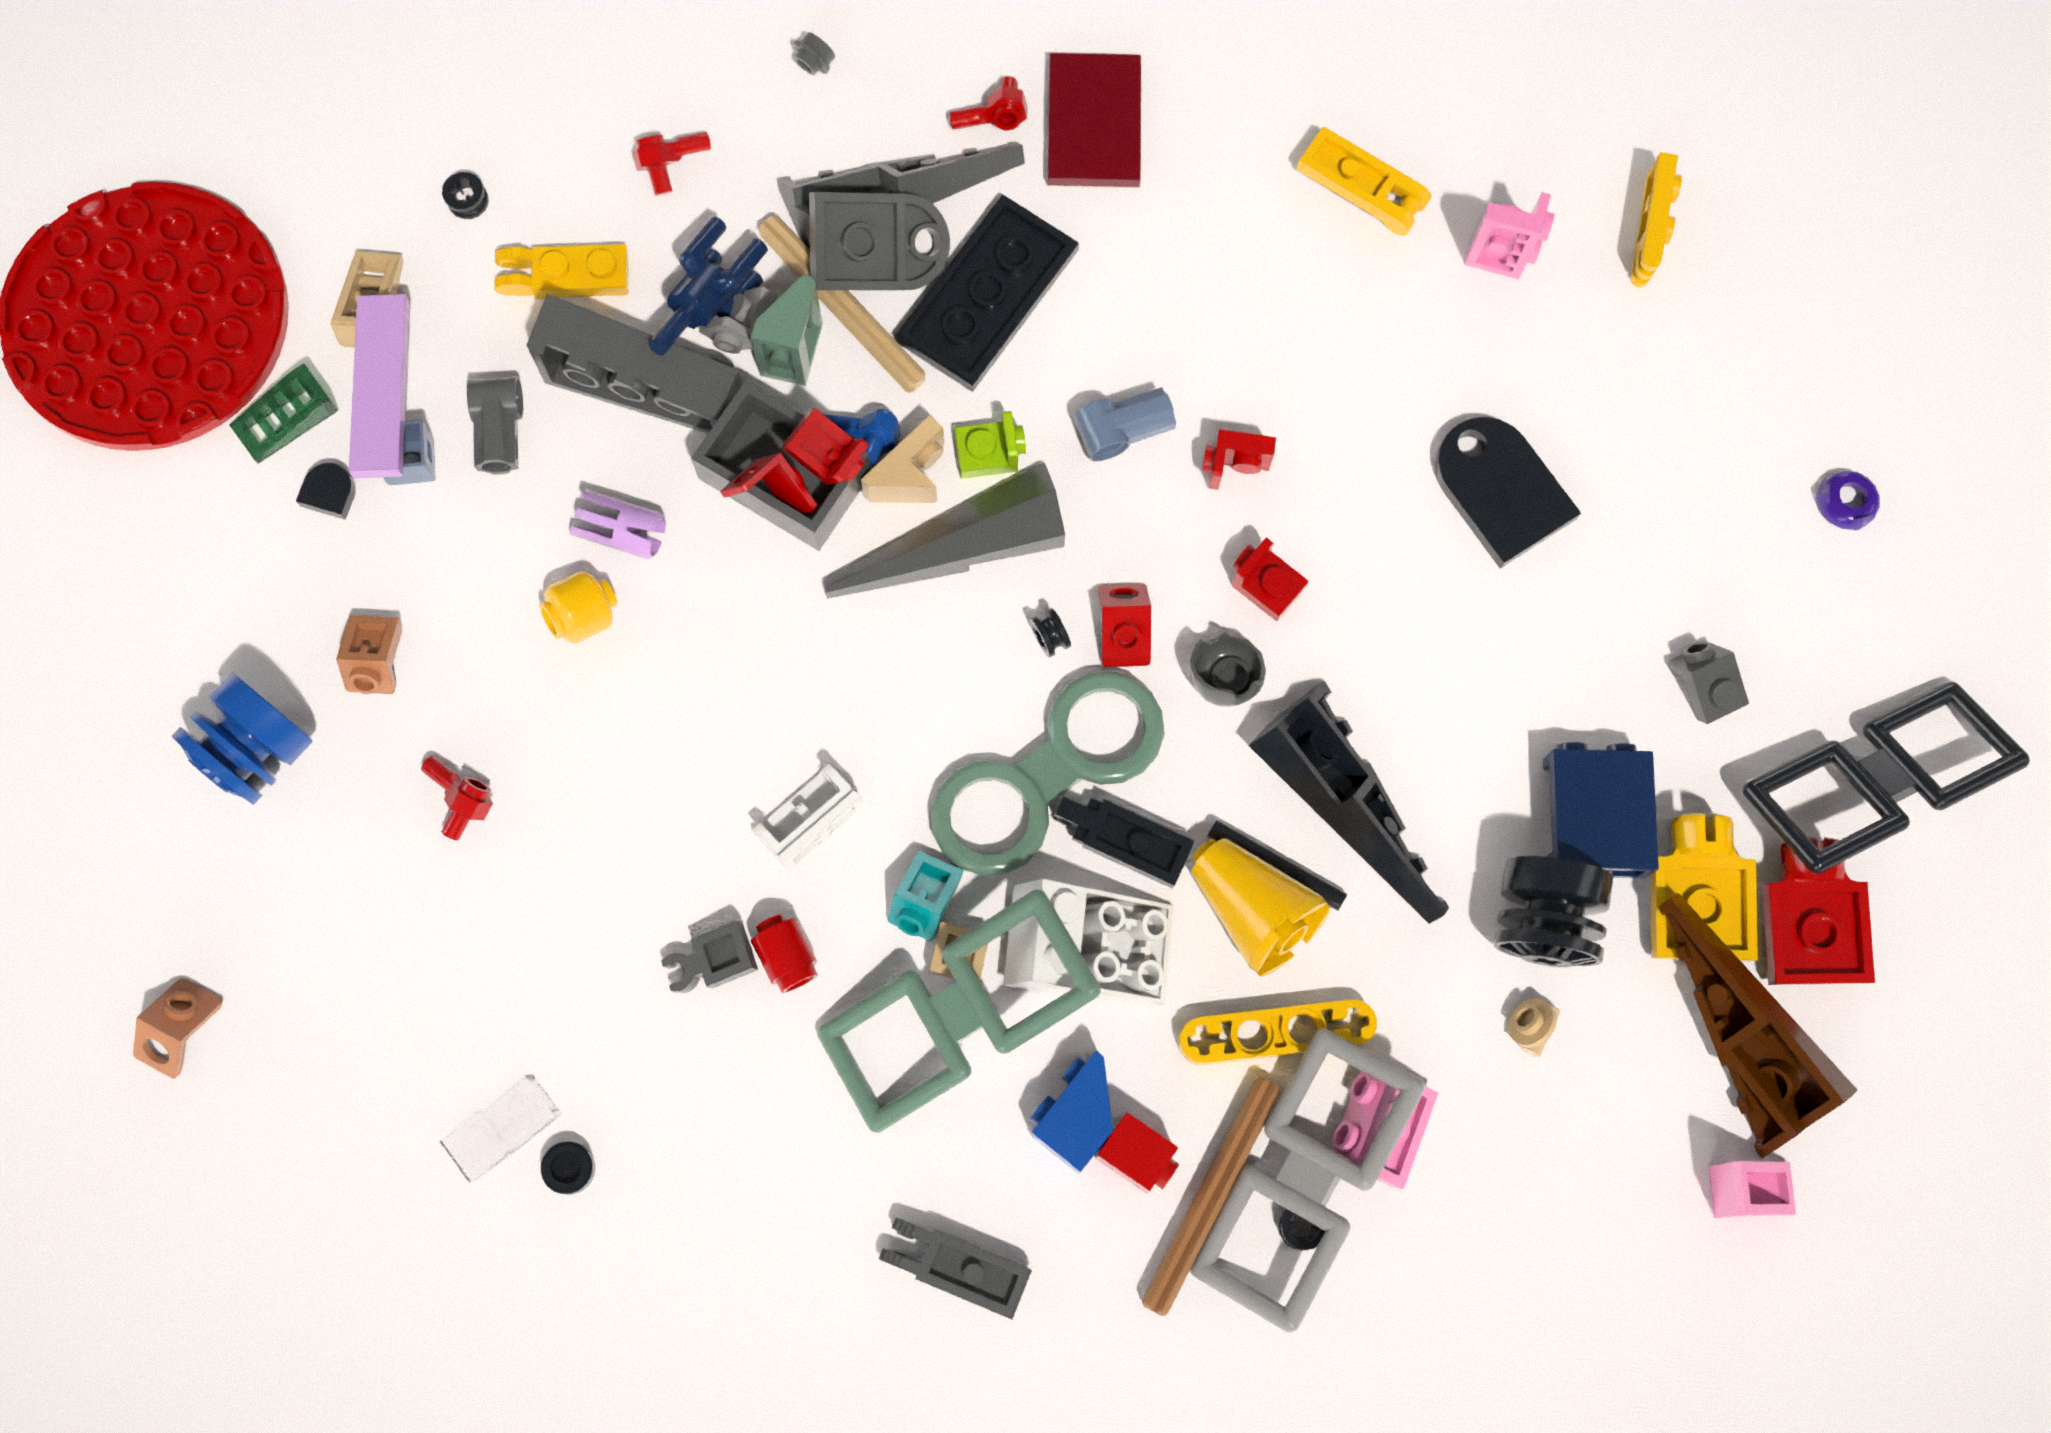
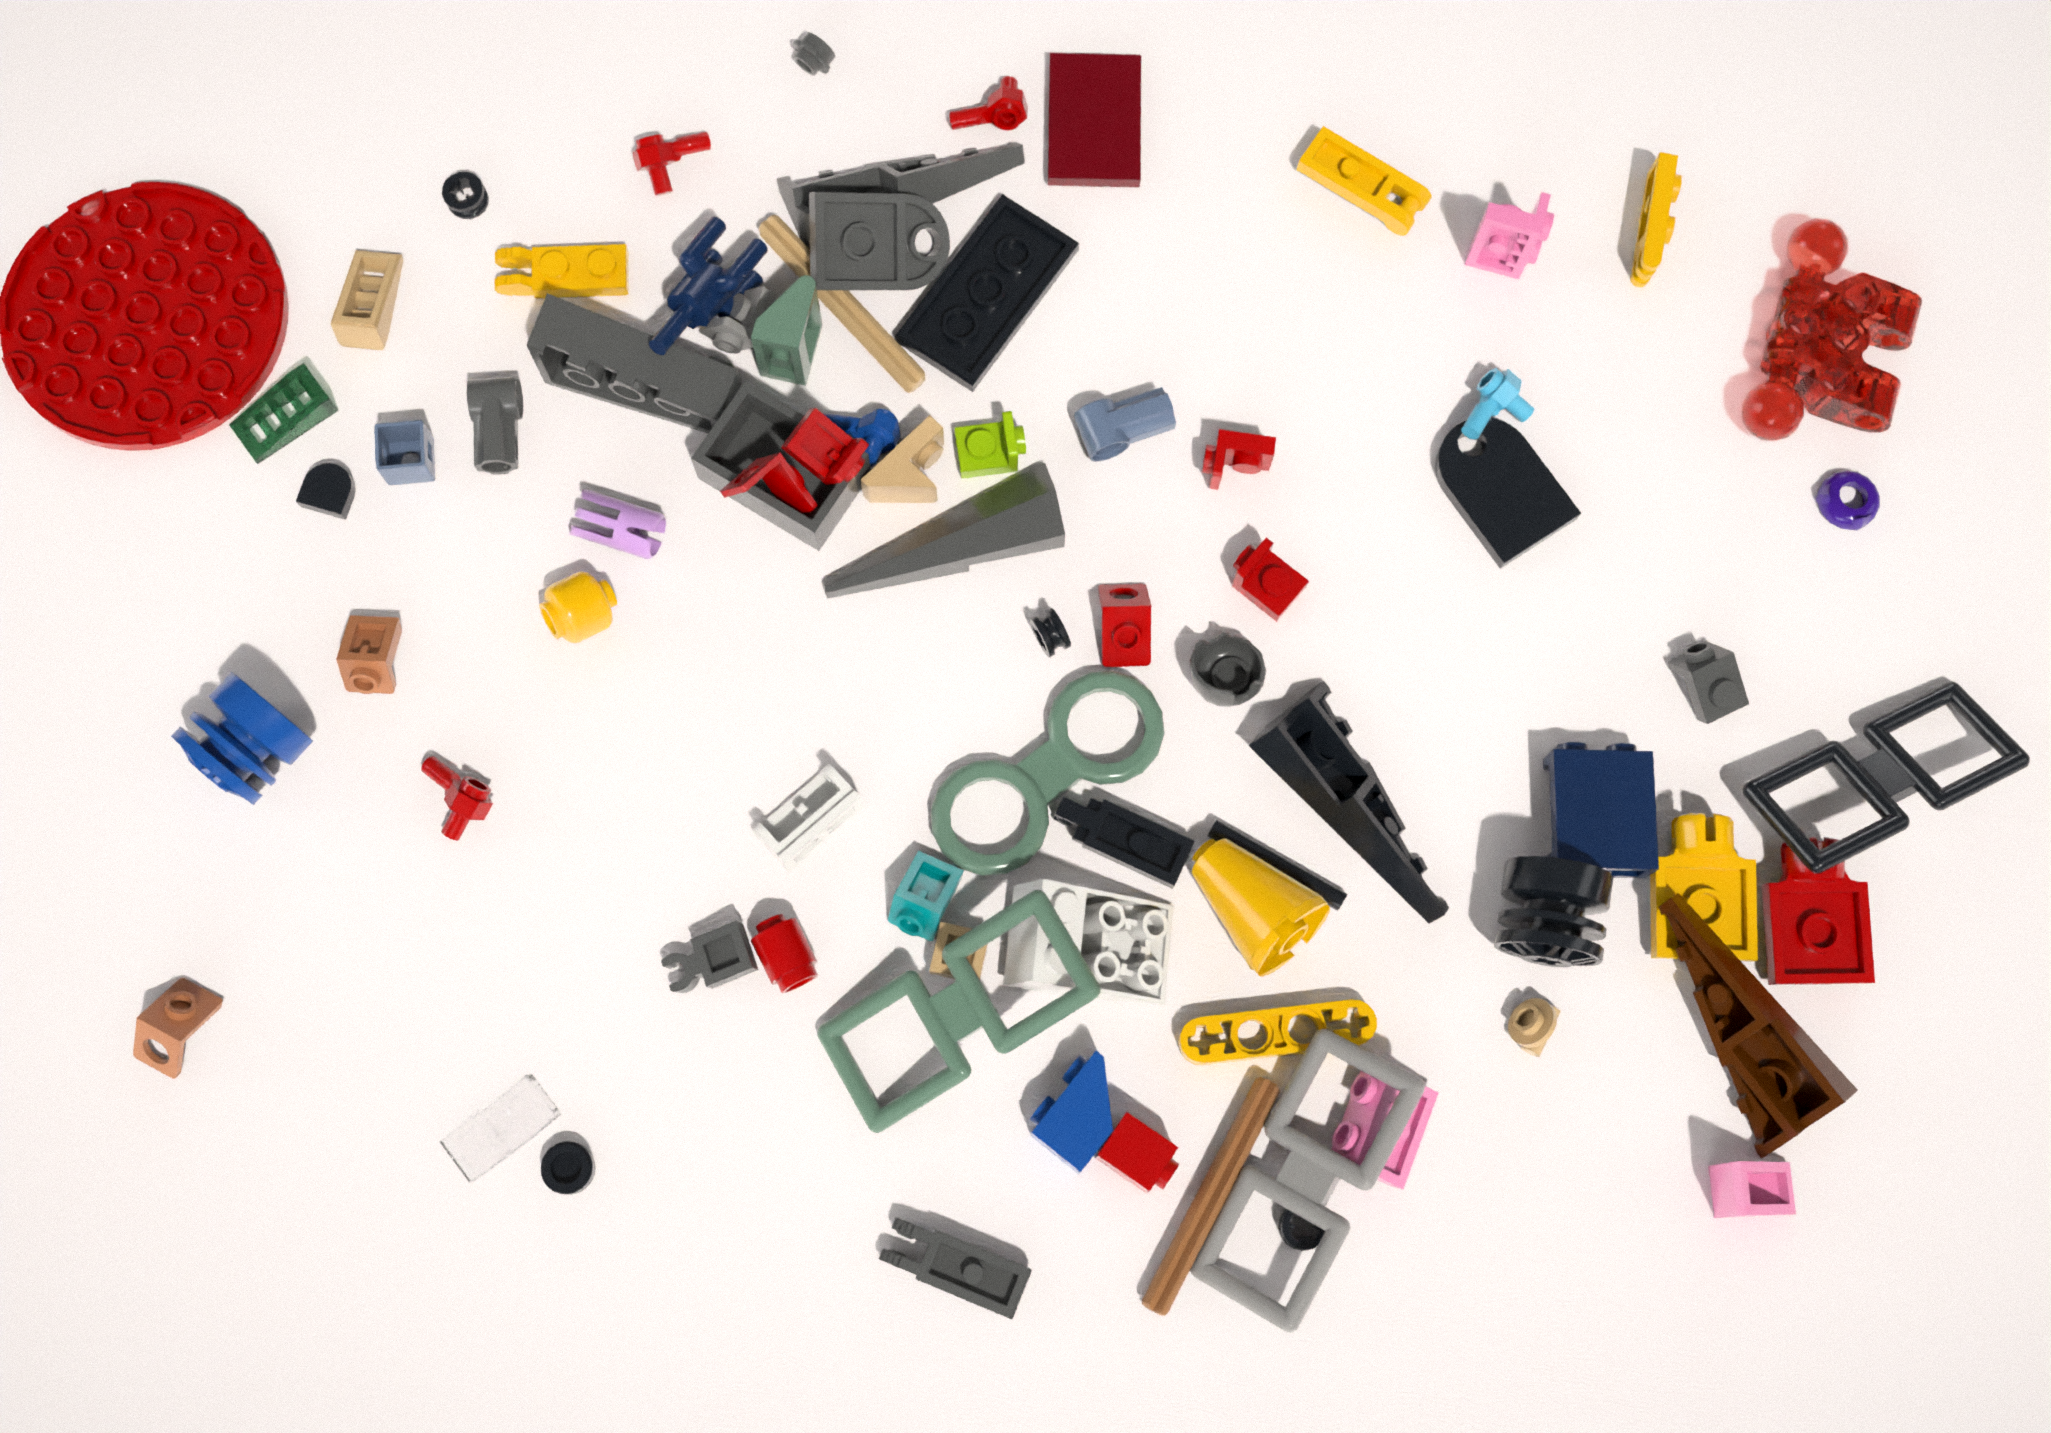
lavender tile [349,294,410,479] -> none
none -> medium azure piece [1461,368,1534,440]
none -> clear red connector [1741,218,1923,442]

